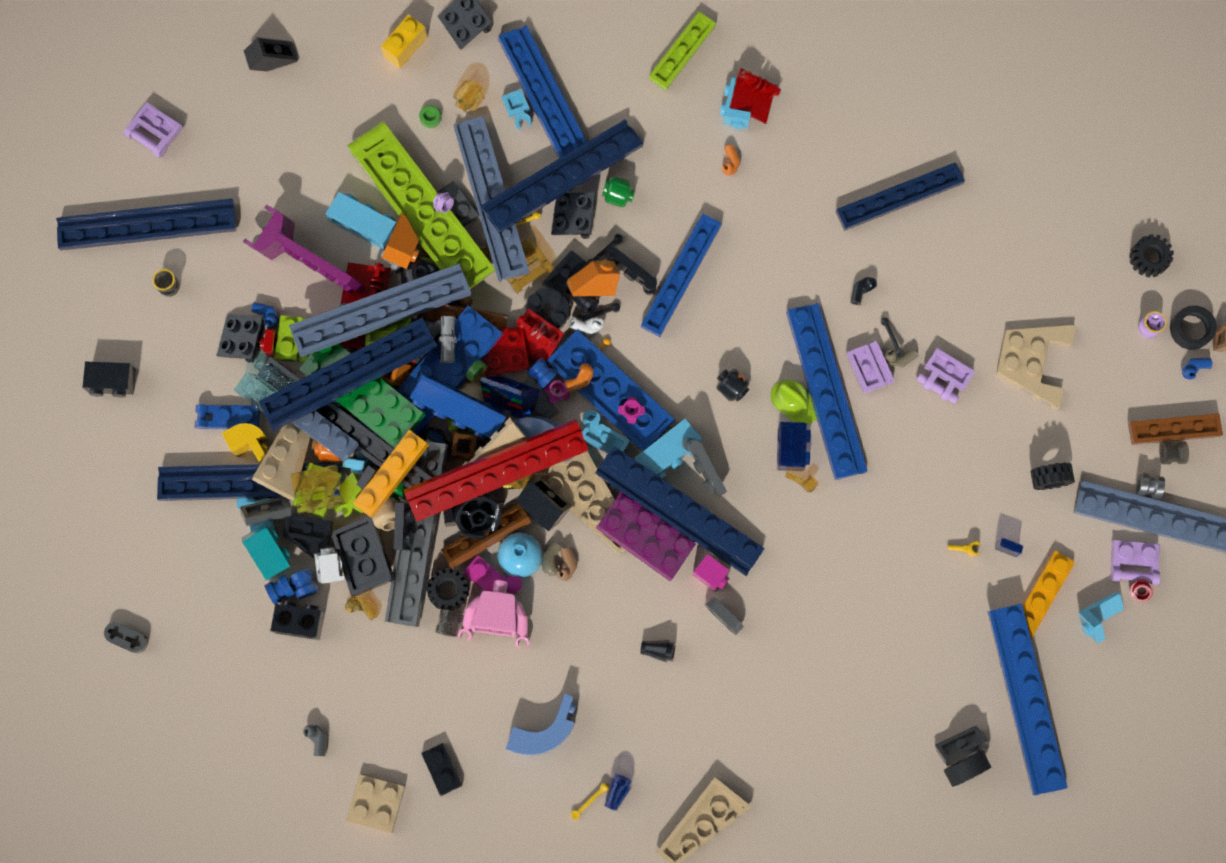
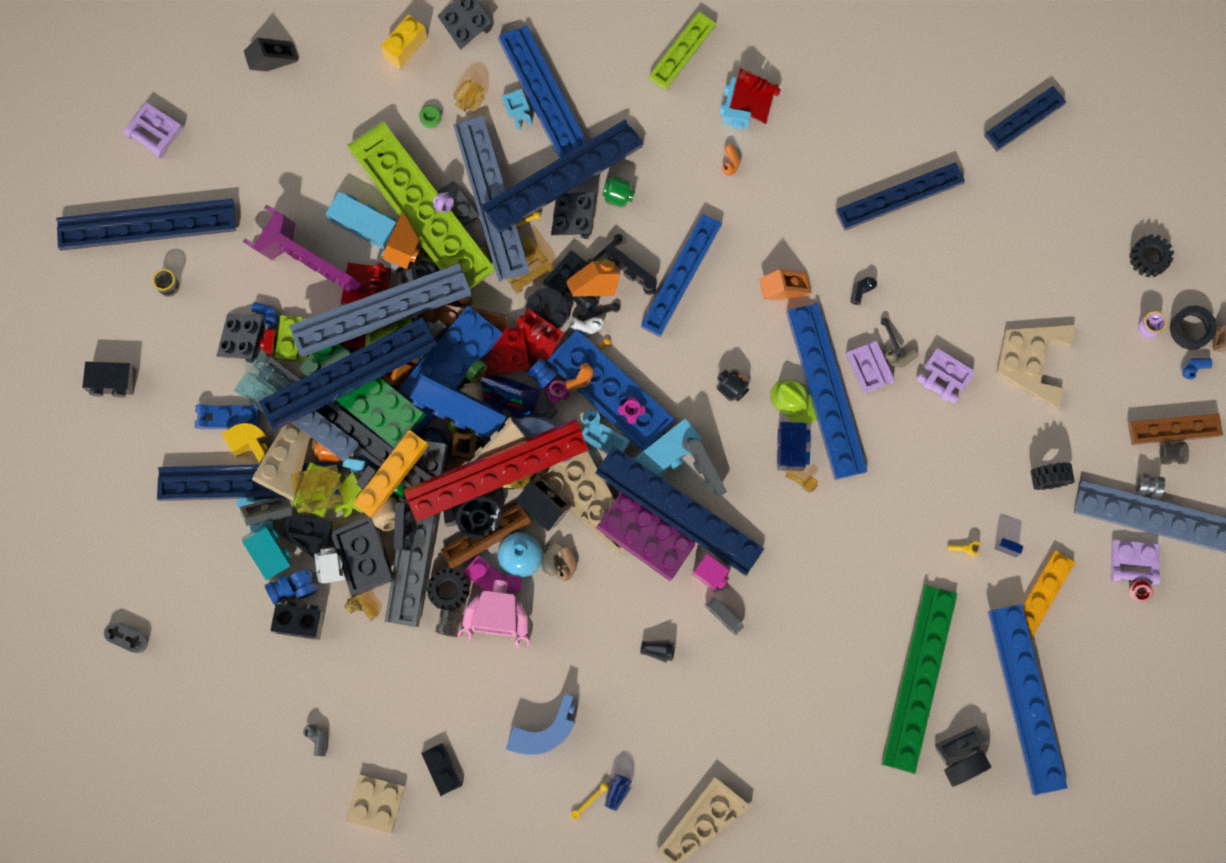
light grey pin [439,316,457,363] -> none
medium azure bracket [1078,592,1124,644] -> none
none -> orange slope [759,269,812,301]
none -> green plate [881,585,958,774]
none -> dark blue plate [984,86,1066,152]

